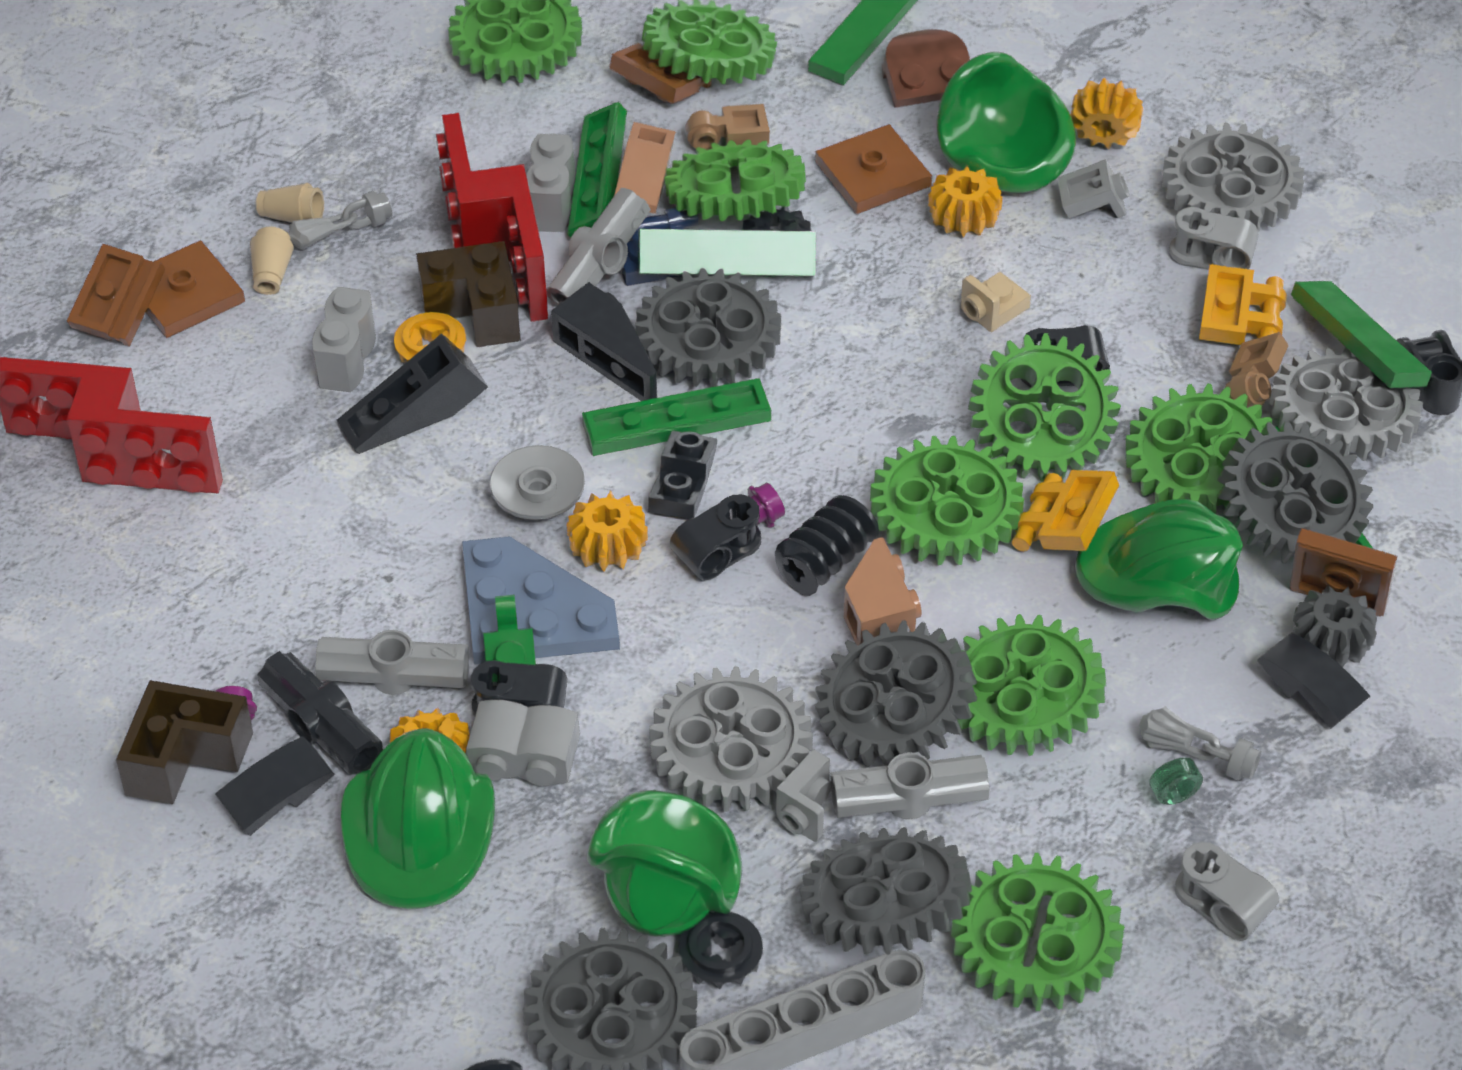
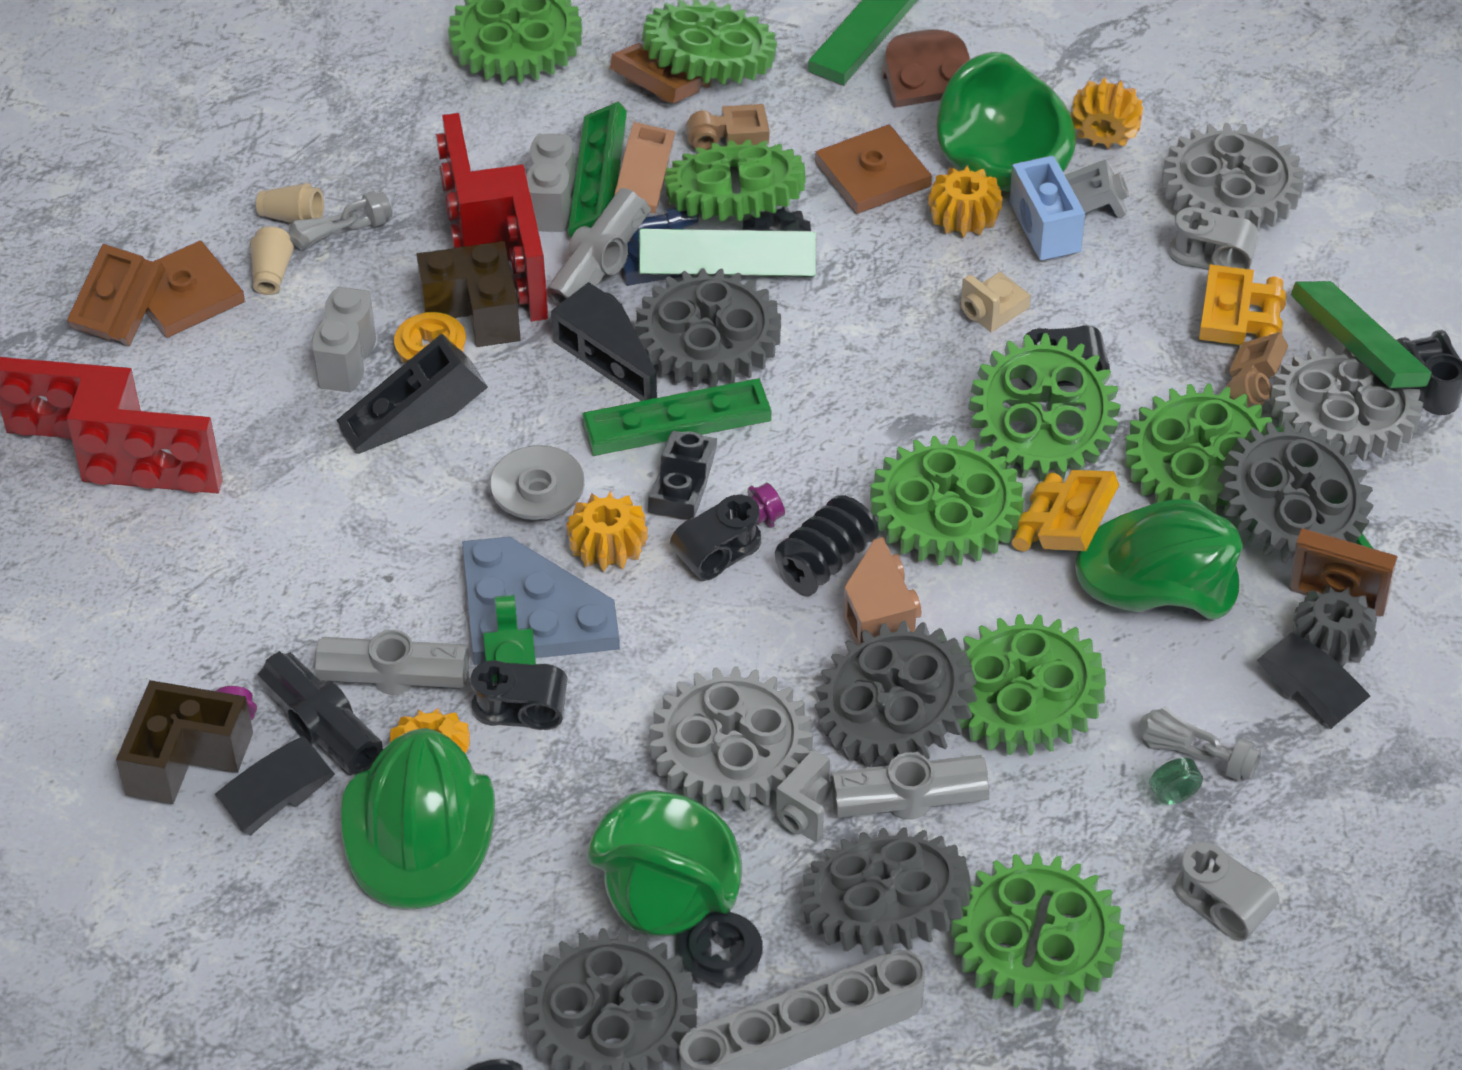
light grey brick [466,700,580,786] -> none
none -> light blue brick [1009,155,1085,261]

